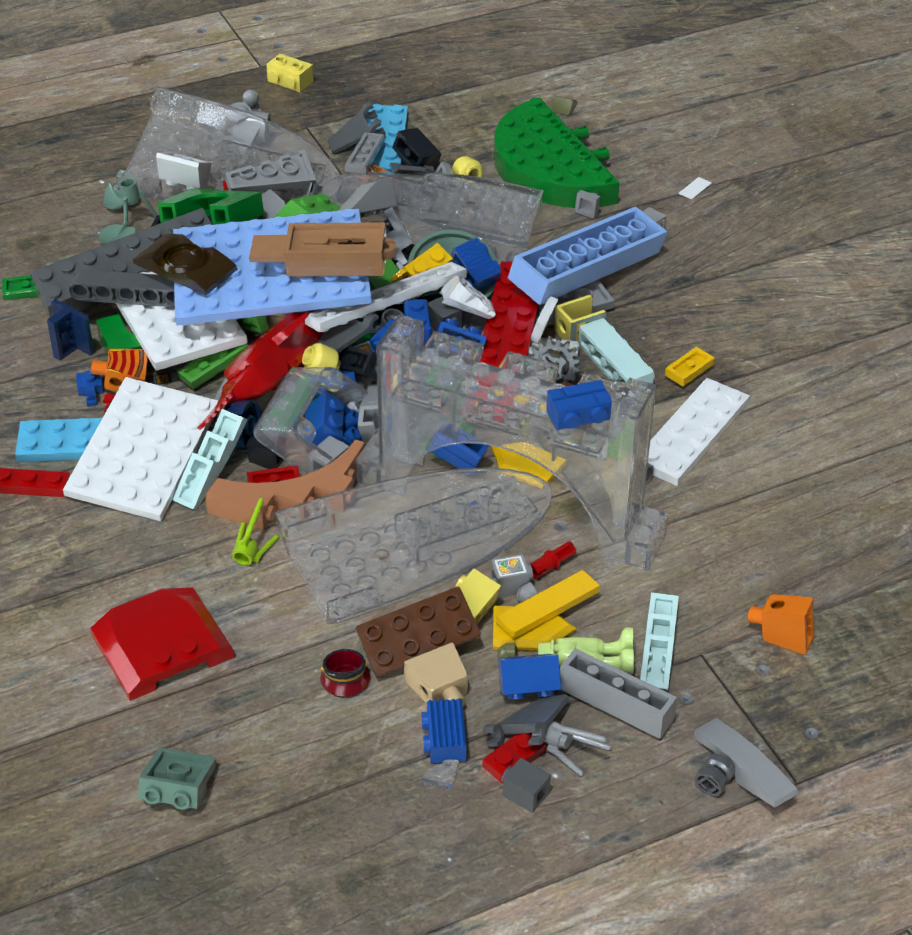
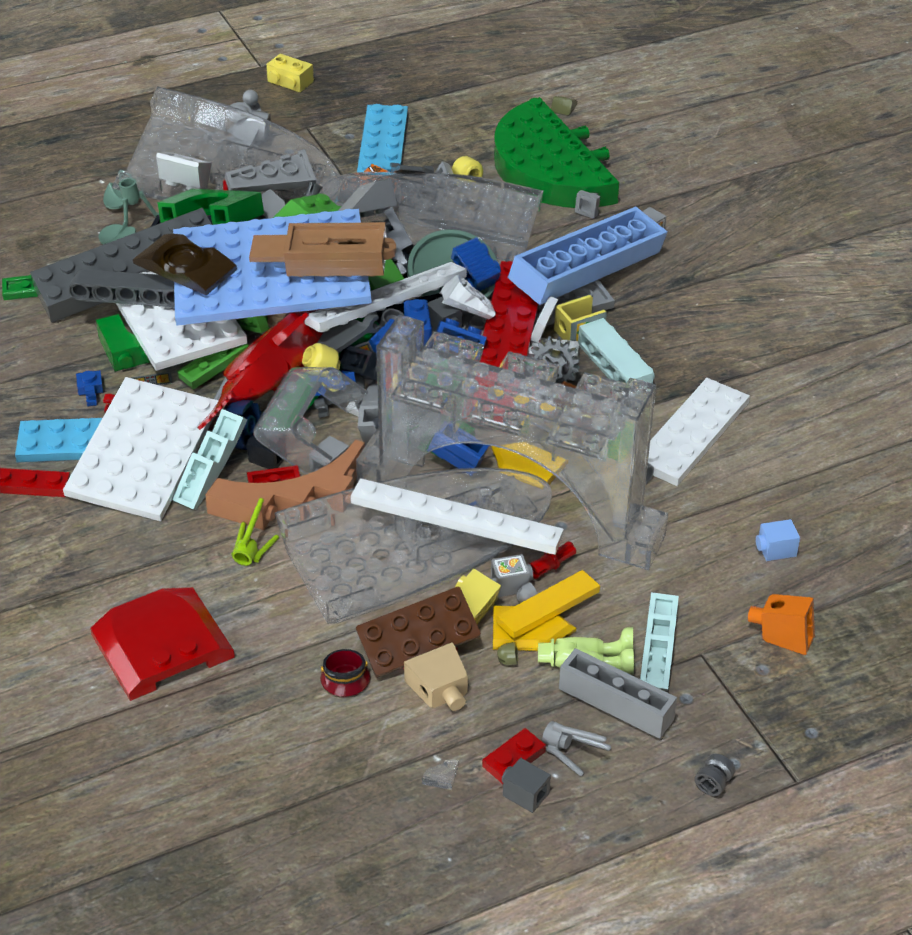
dark blue bracket [47,299,94,361] -> none
orange torso [91,349,148,392] -> none
sand green plate [138,747,217,810] -> none
blue slope [303,391,361,448] -> none
dark grey flag [327,102,386,154] -> none
light grey tile [345,132,385,174] -> none
yellow hinge [391,243,453,283] -> none
black brick [392,128,442,170] -> none
blue brick [421,698,466,763] -> none
dark grey flag [483,695,569,747] -> none
blue brick [498,653,561,699] -> none
blue brick [546,380,612,430] -> none
yellow plate [665,347,715,386] -> none
white sticker [679,177,712,199] -> none
light grey slope [694,718,798,807] -> none
none -> white plate [351,478,564,555]
none -> light blue brick [756,519,800,561]

